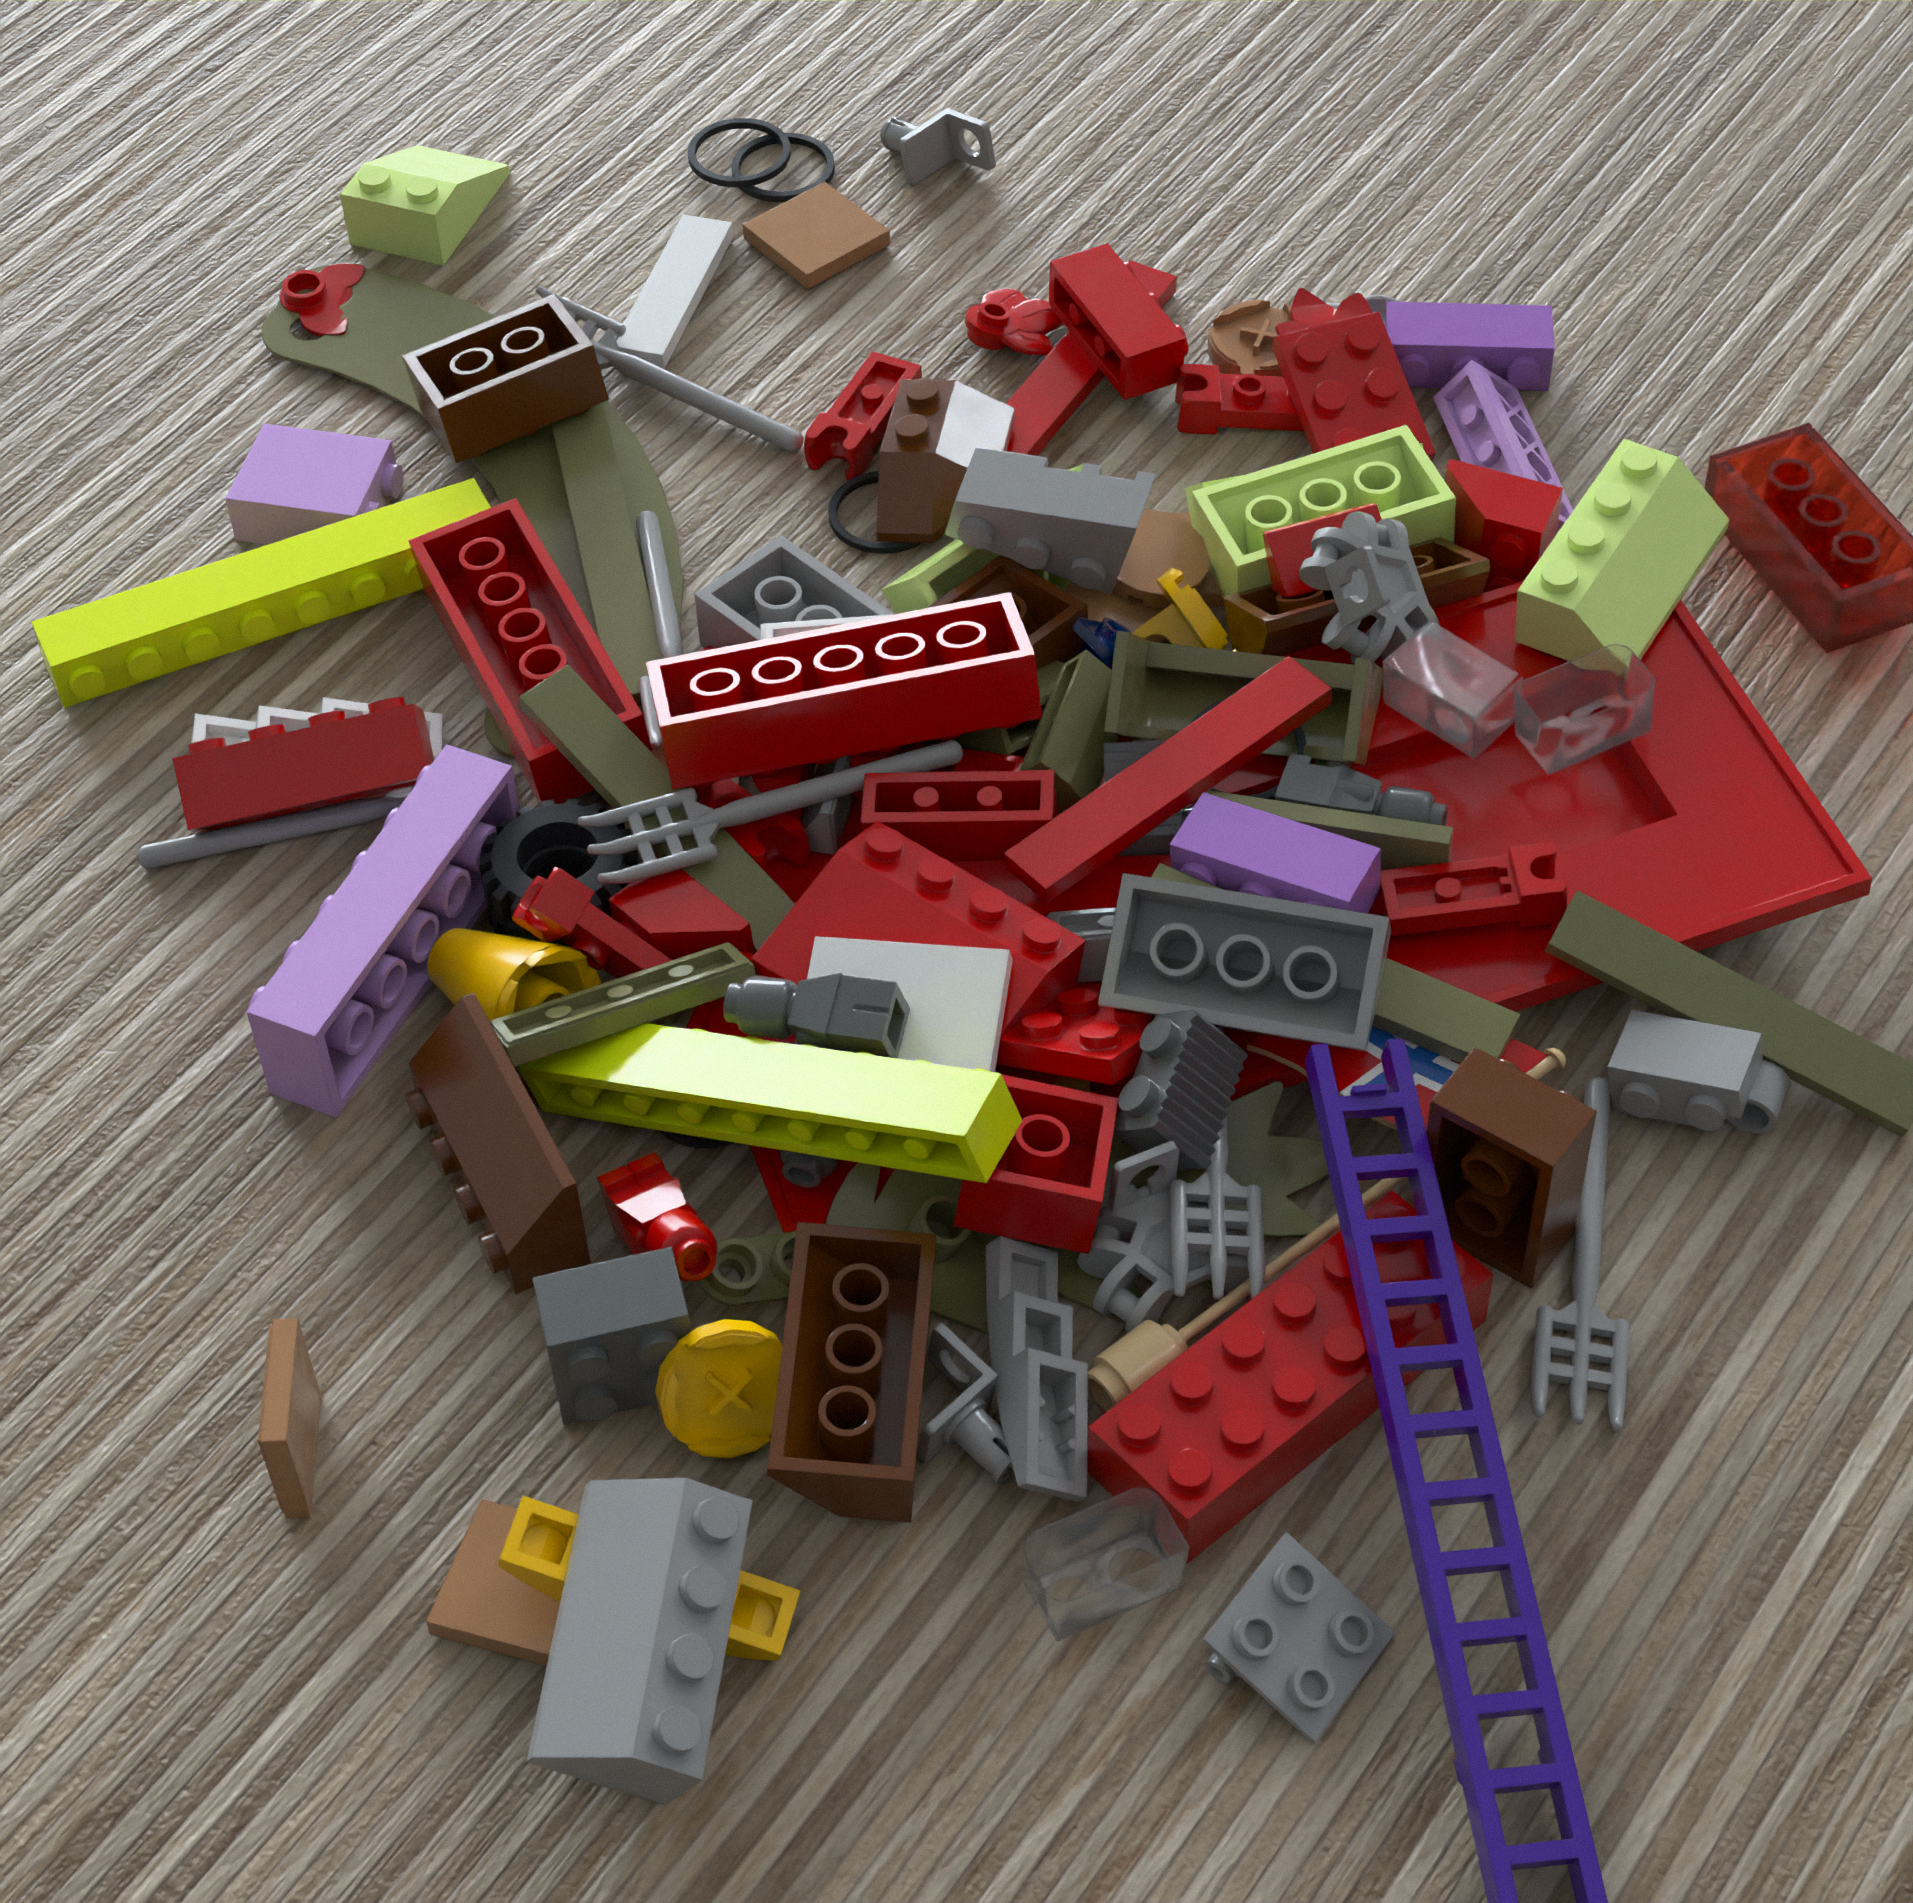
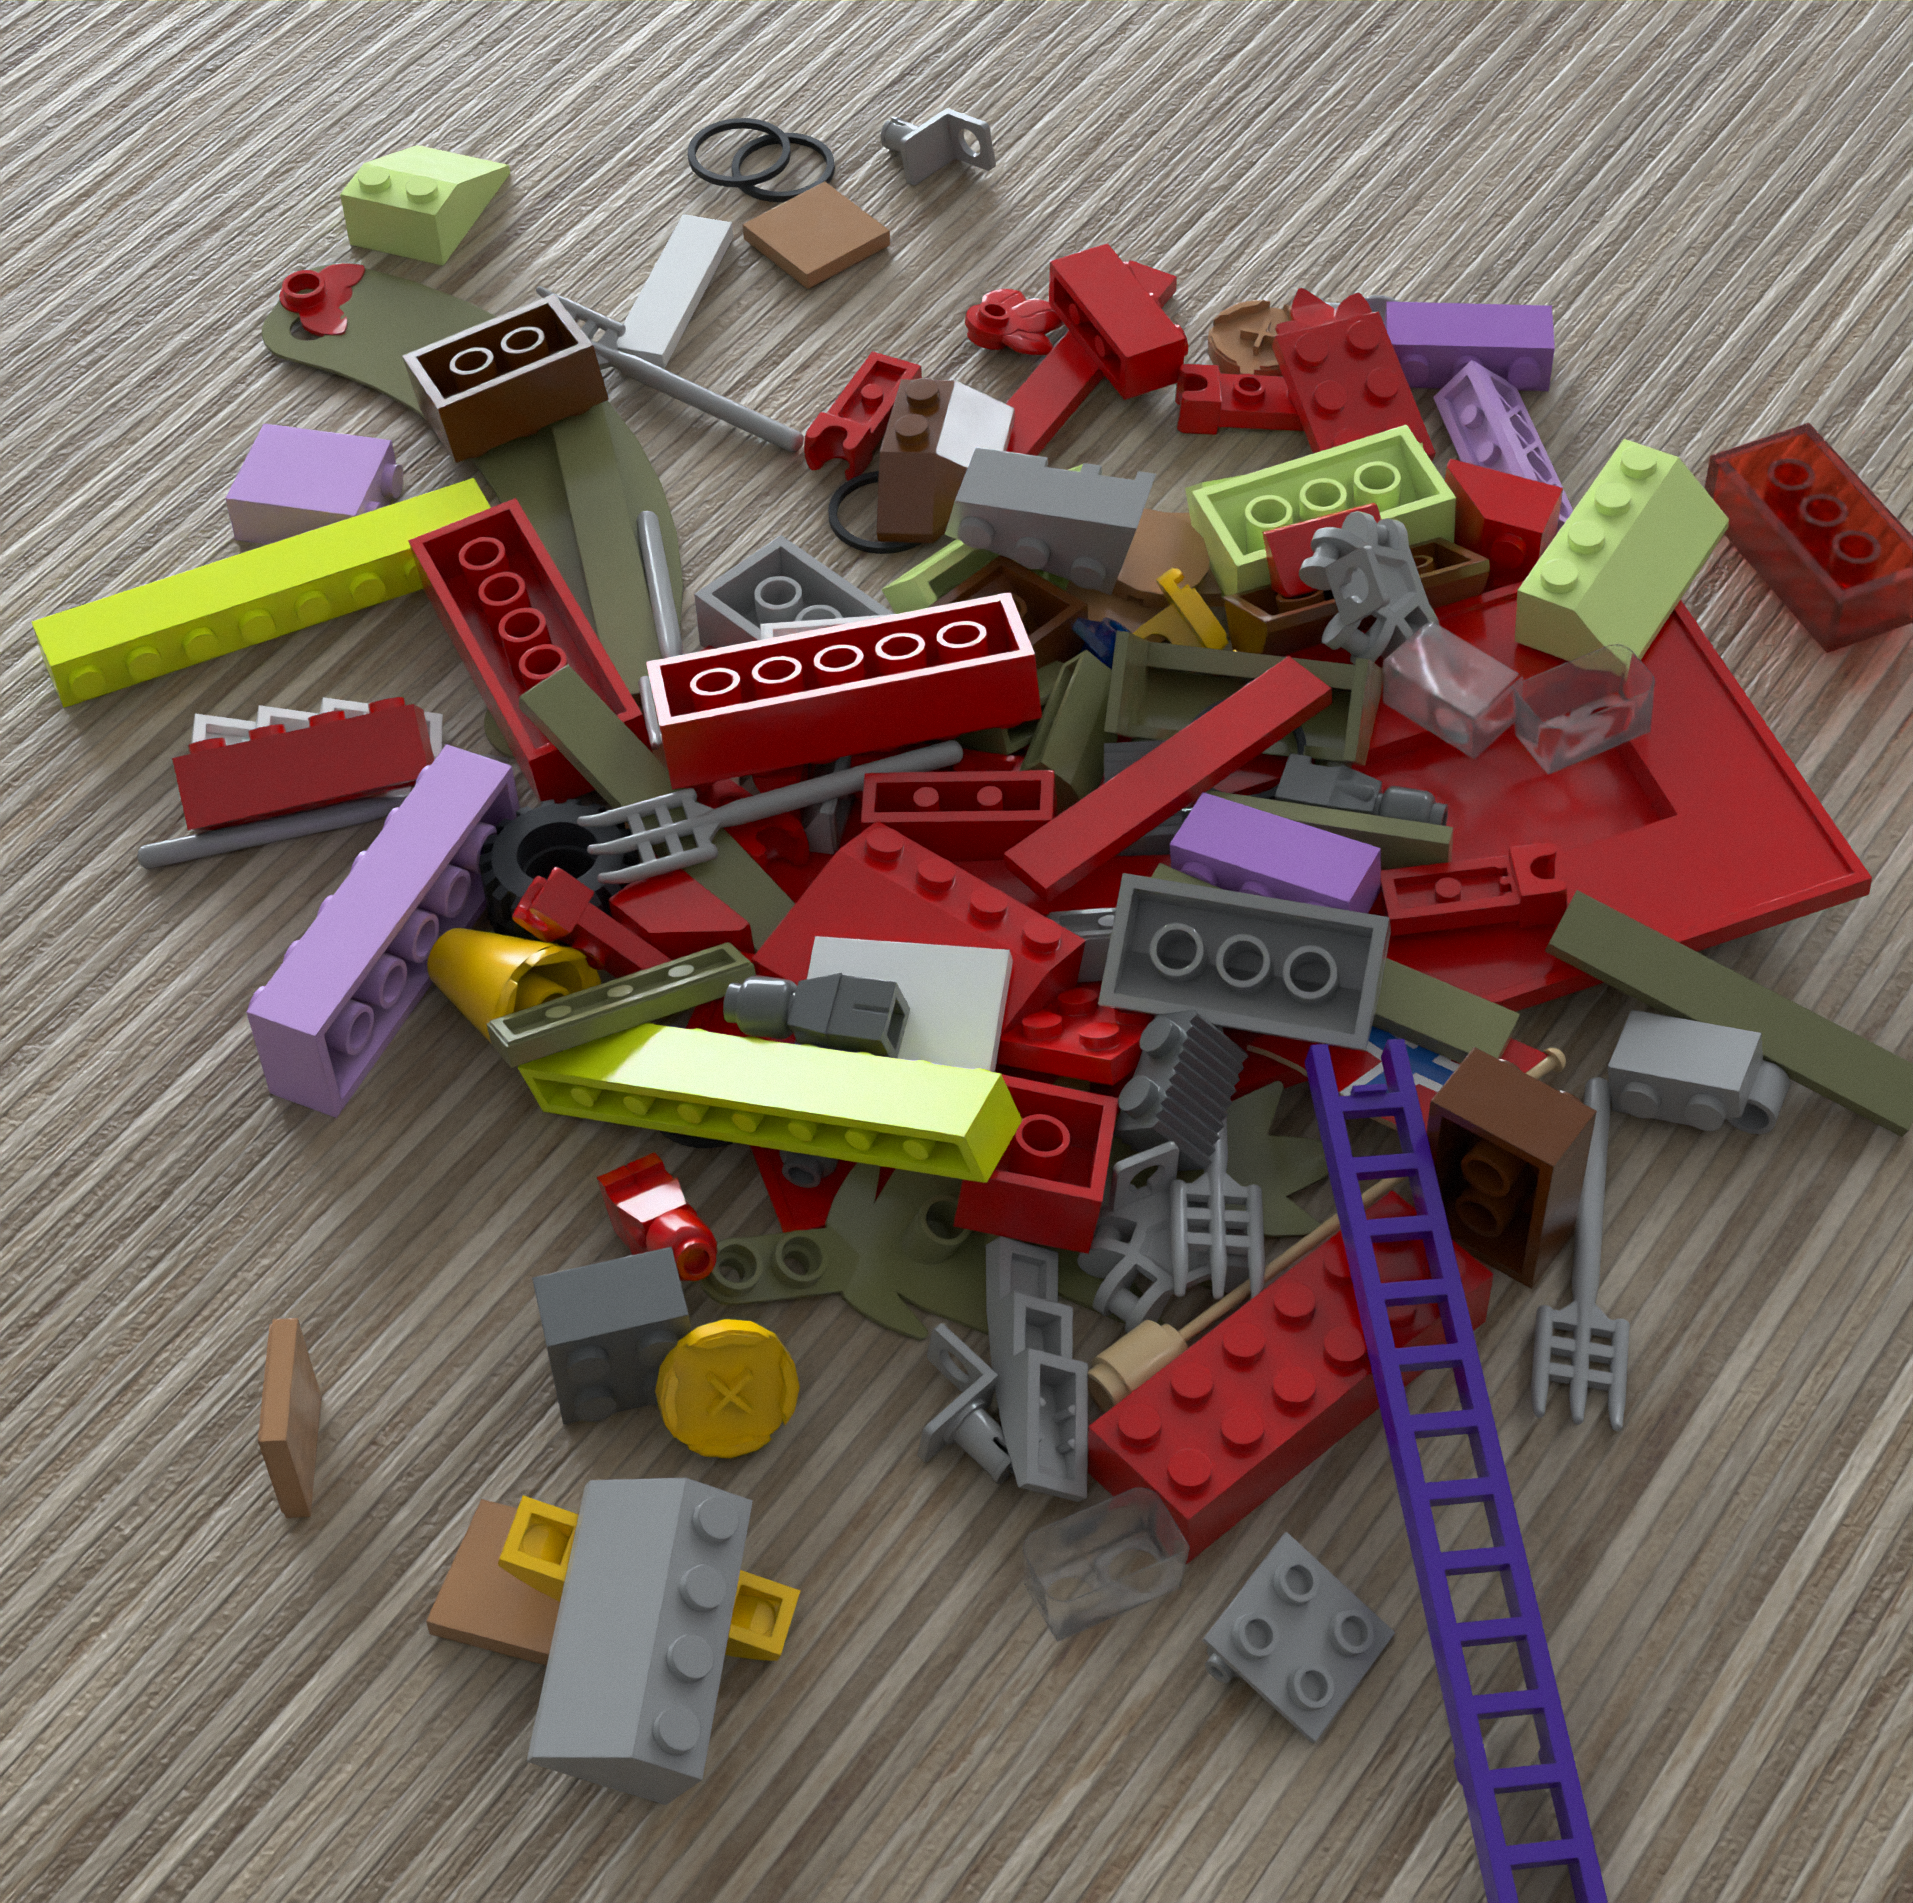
reddish brown slope [405,993,591,1294] -> none
reddish brown slope [767,1222,937,1523] -> none

